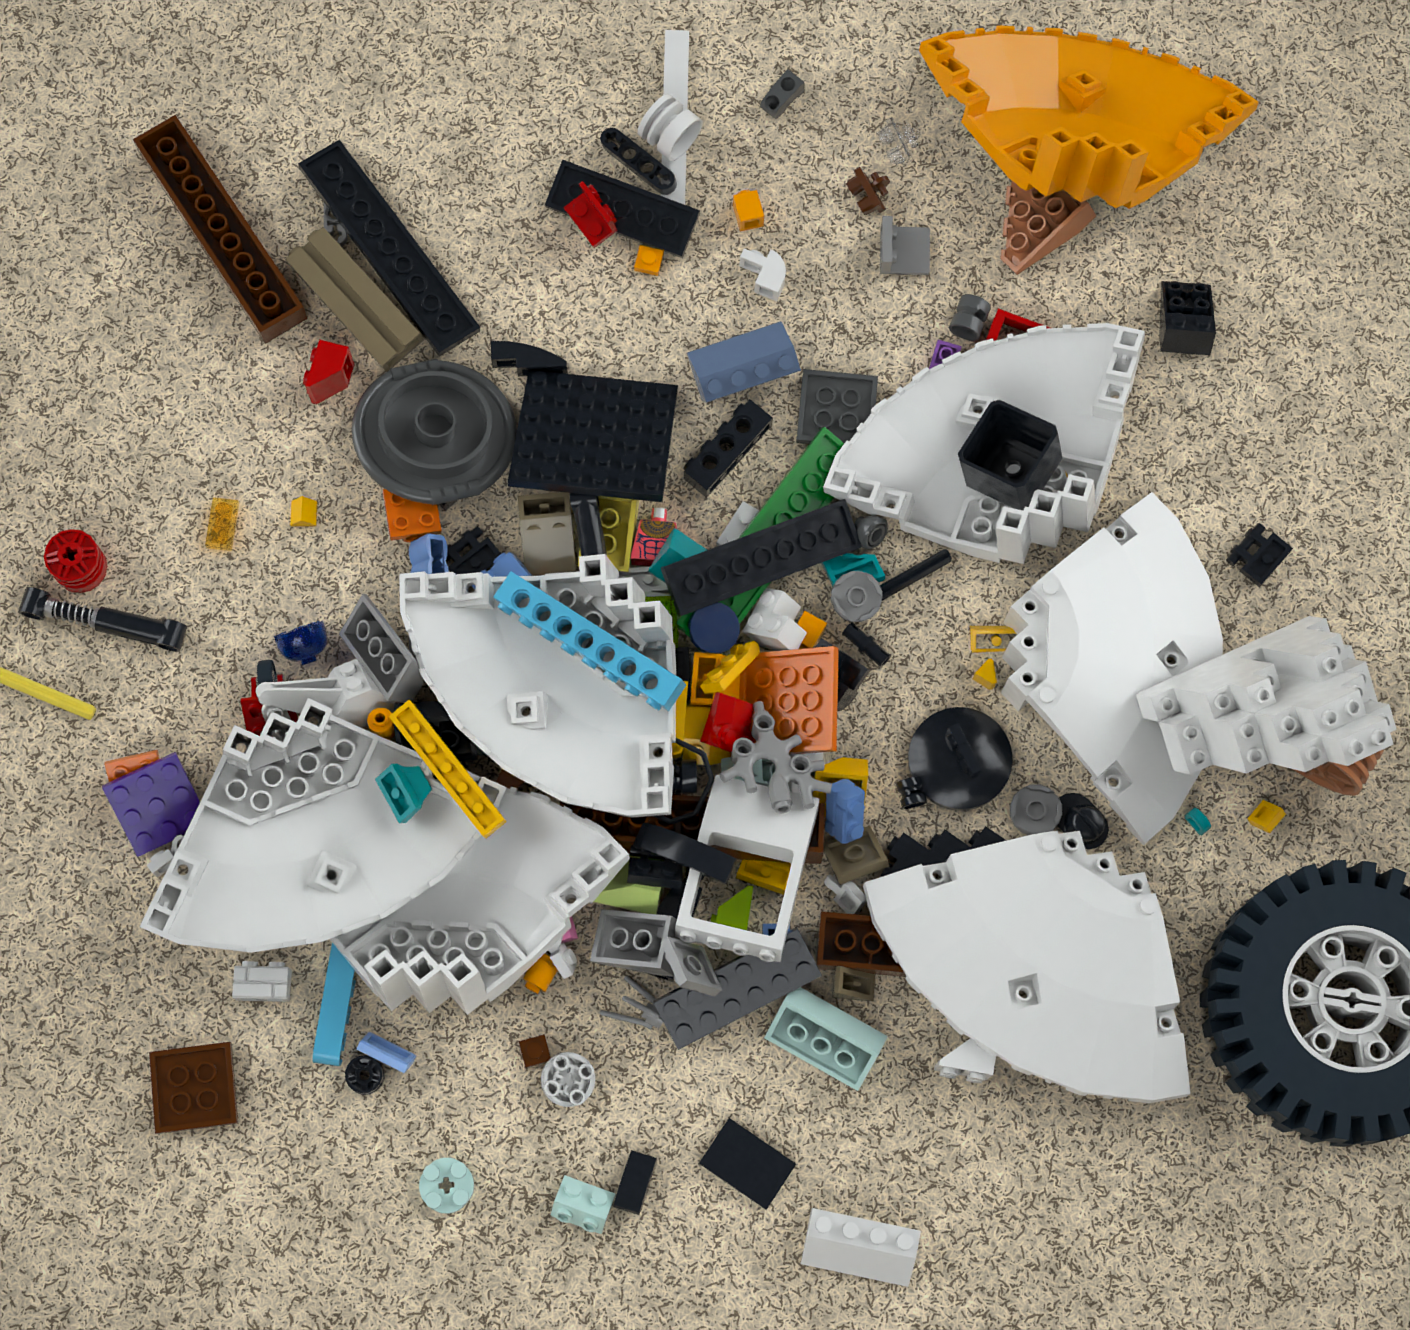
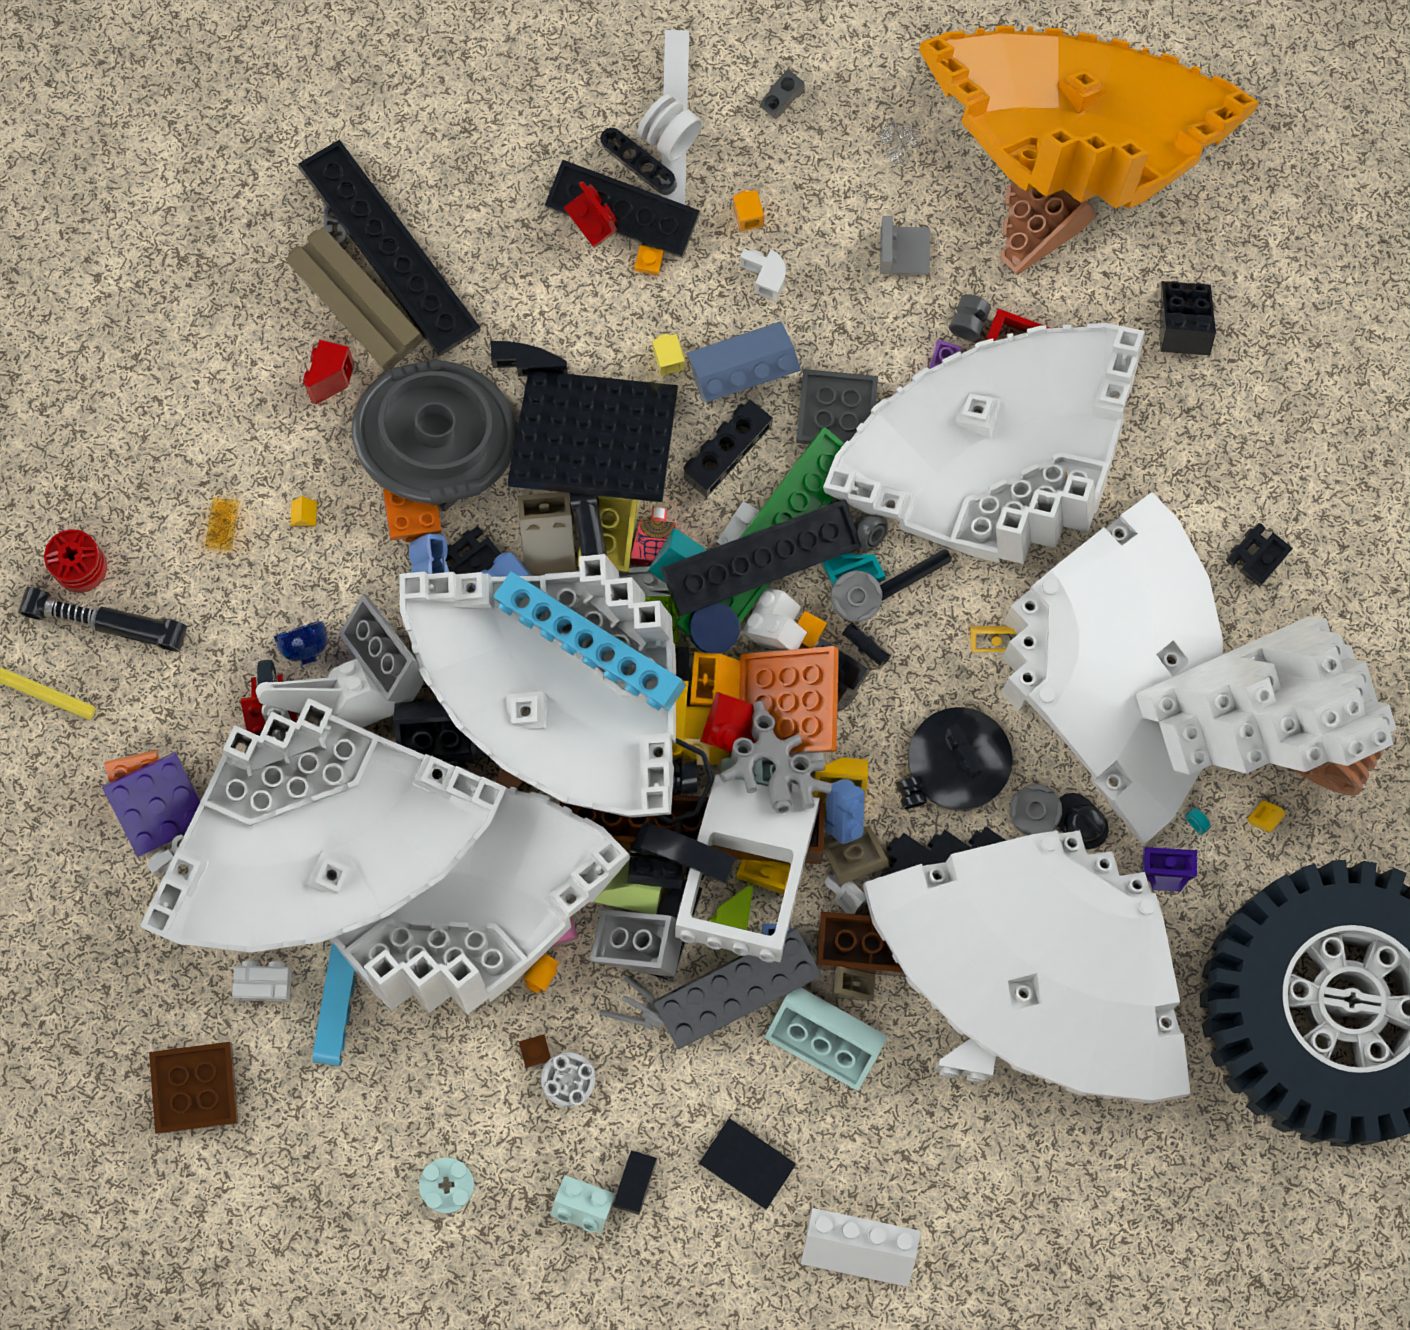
reddish brown brick [133,115,308,344] -> none
black wheel [345,1055,385,1095] -> none
light blue tile [357,1032,416,1073] -> none
light orange brick [367,708,395,740] -> none
teal slope [375,764,432,824] -> none
yellow plate [388,700,507,839] -> none
white plate [549,936,577,979] -> none
light grey plate [661,937,722,996] -> none
yellow plate [700,641,760,694] -> none
reddish brown hips [846,167,890,215] -> none
black plate [958,400,1063,511] -> none
yellow slope [972,658,997,690] -> none
none -> light yellow brick [652,334,685,376]
none -> dark purple slope [1143,847,1197,892]

